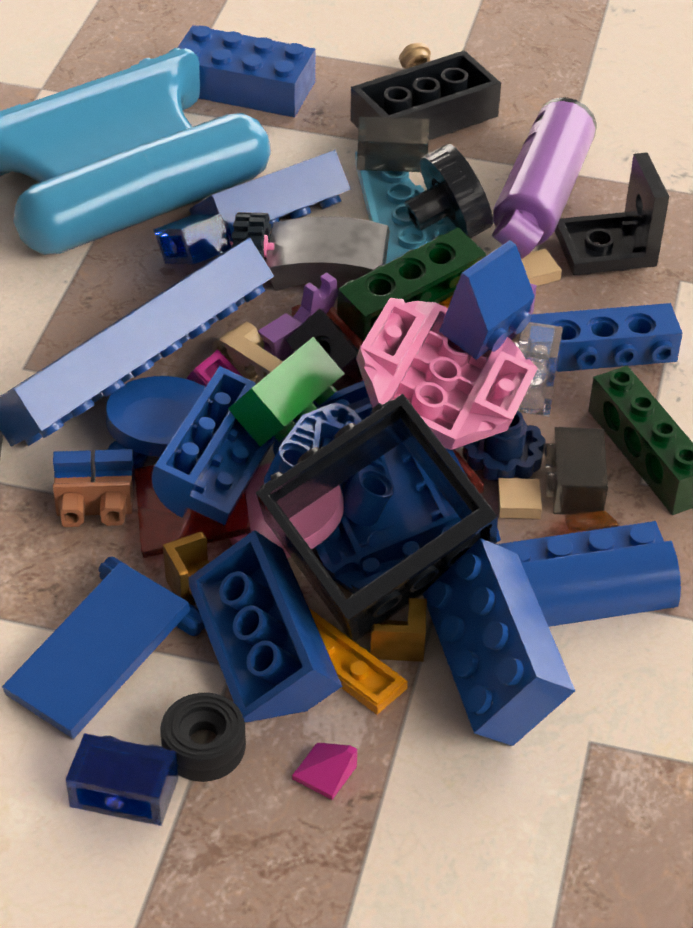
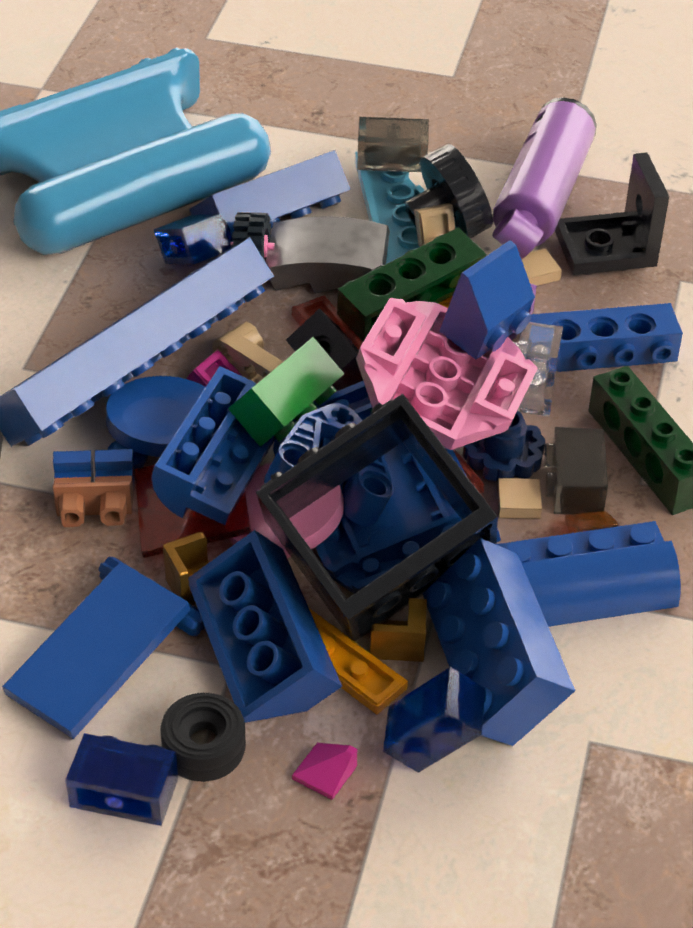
blue brick [177,25,316,117] -> none
medium lavender piece [258,273,338,361] -> none
black brick [350,50,501,153] -> none
tan plate [399,43,431,69] -> none
none -> clear blue brick [383,667,486,773]
none -> tan tile [414,203,455,246]

